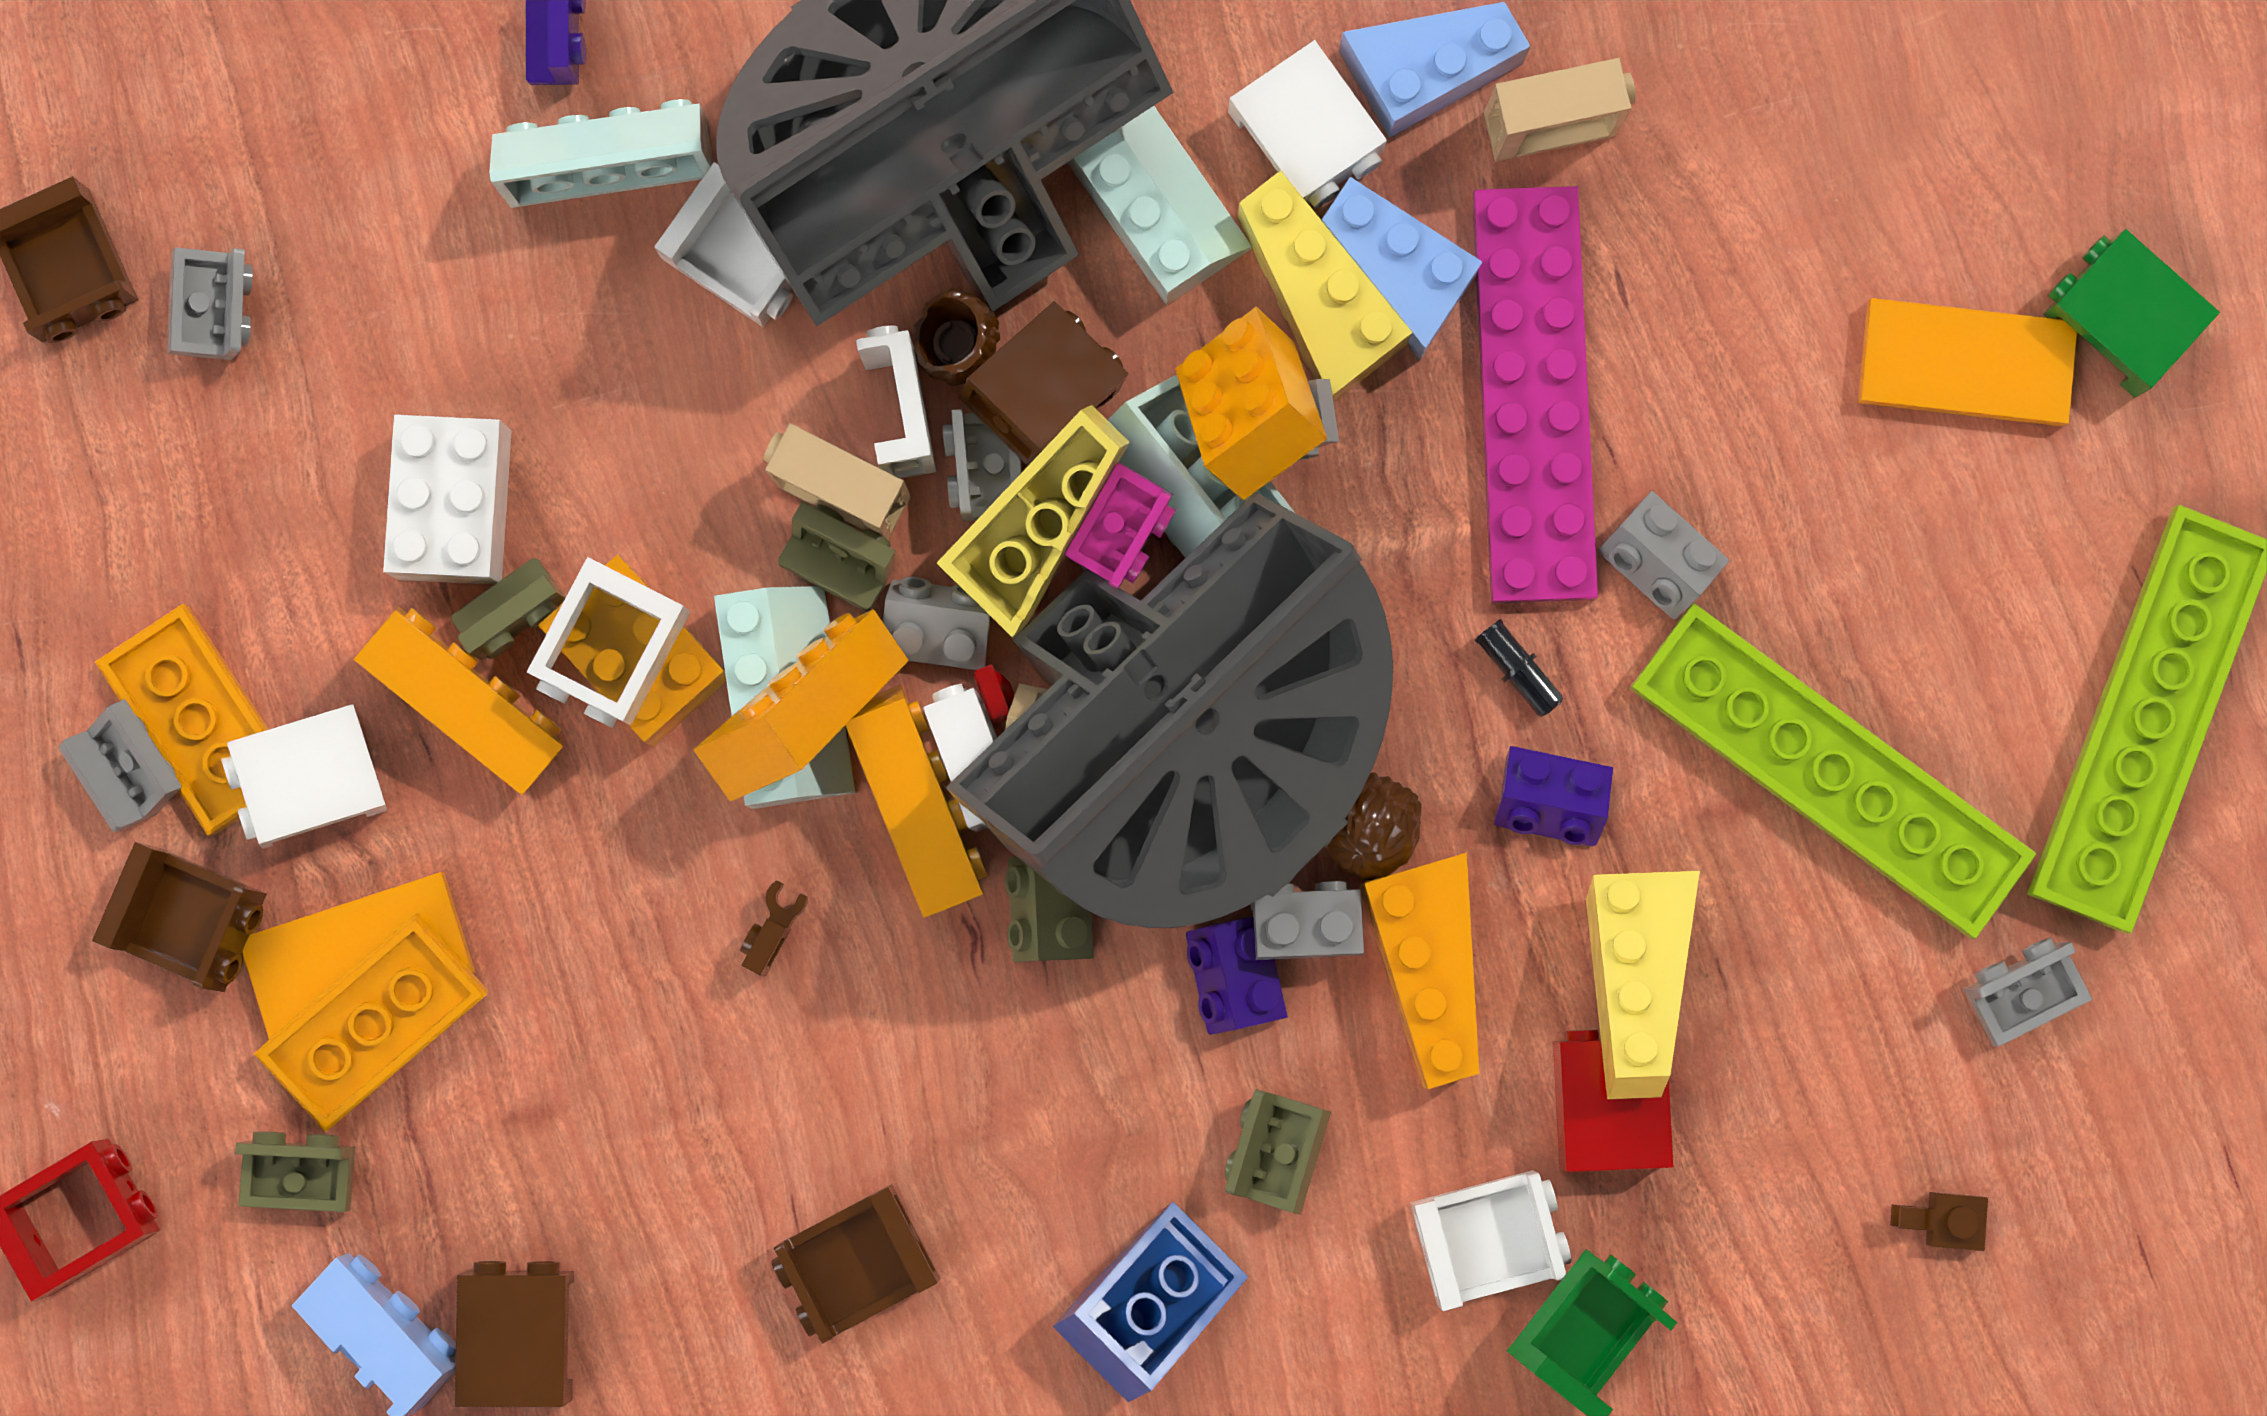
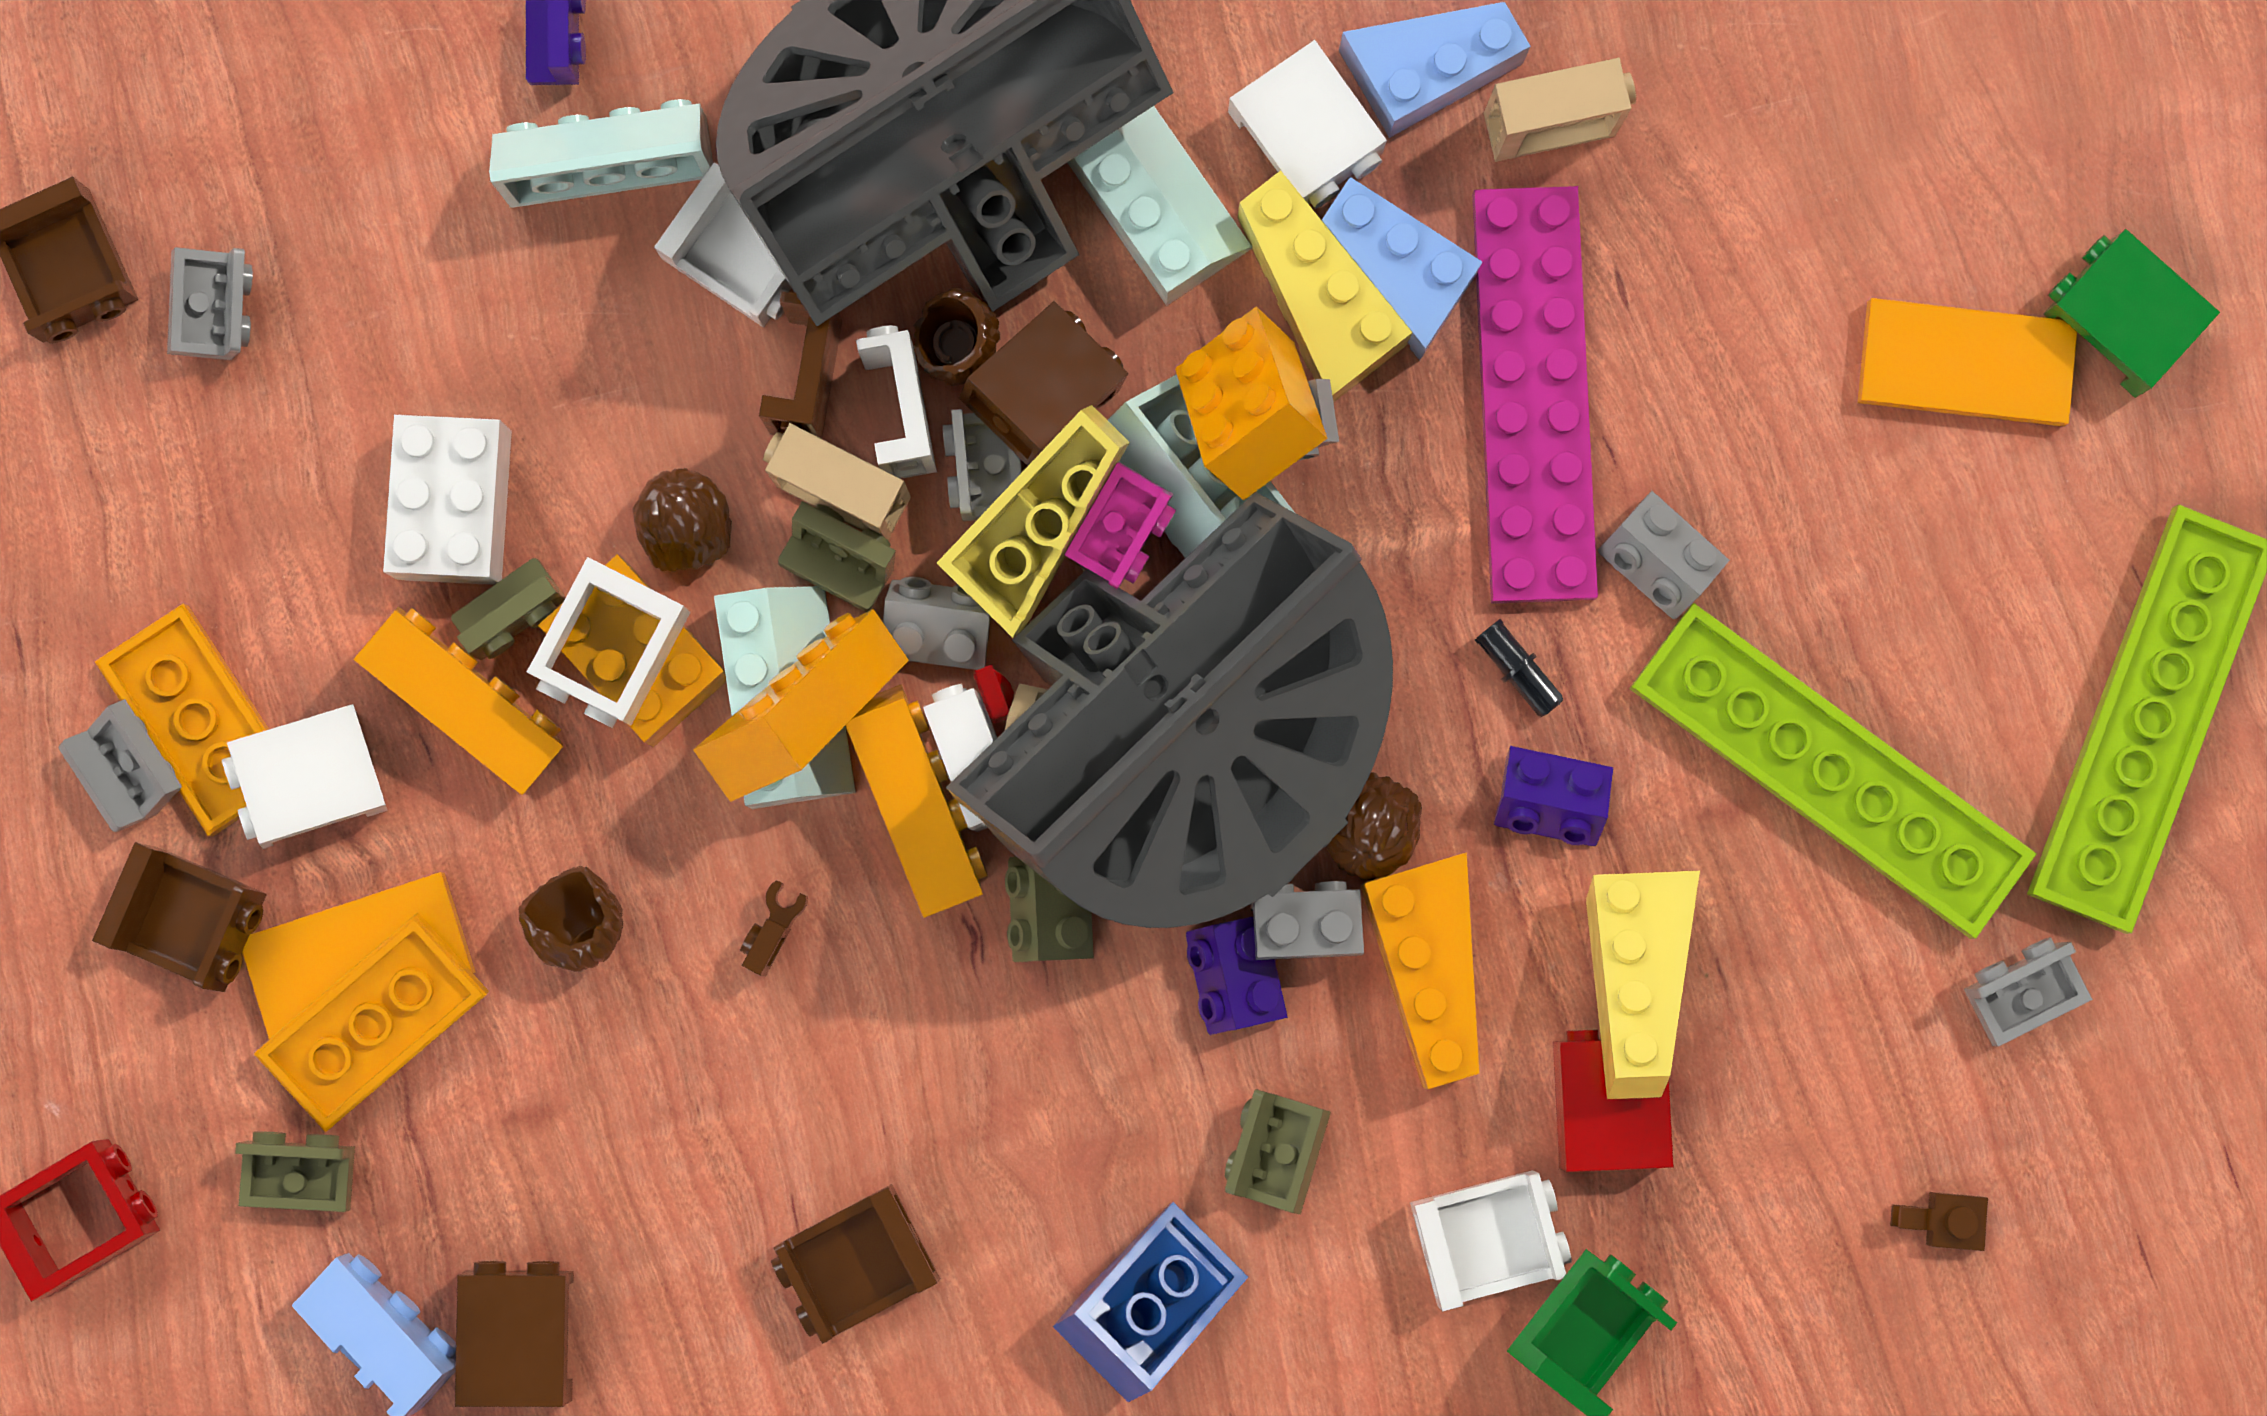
none -> reddish brown hair [519,866,623,972]
none -> reddish brown hair [633,468,732,572]
none -> reddish brown panel [759,291,842,439]

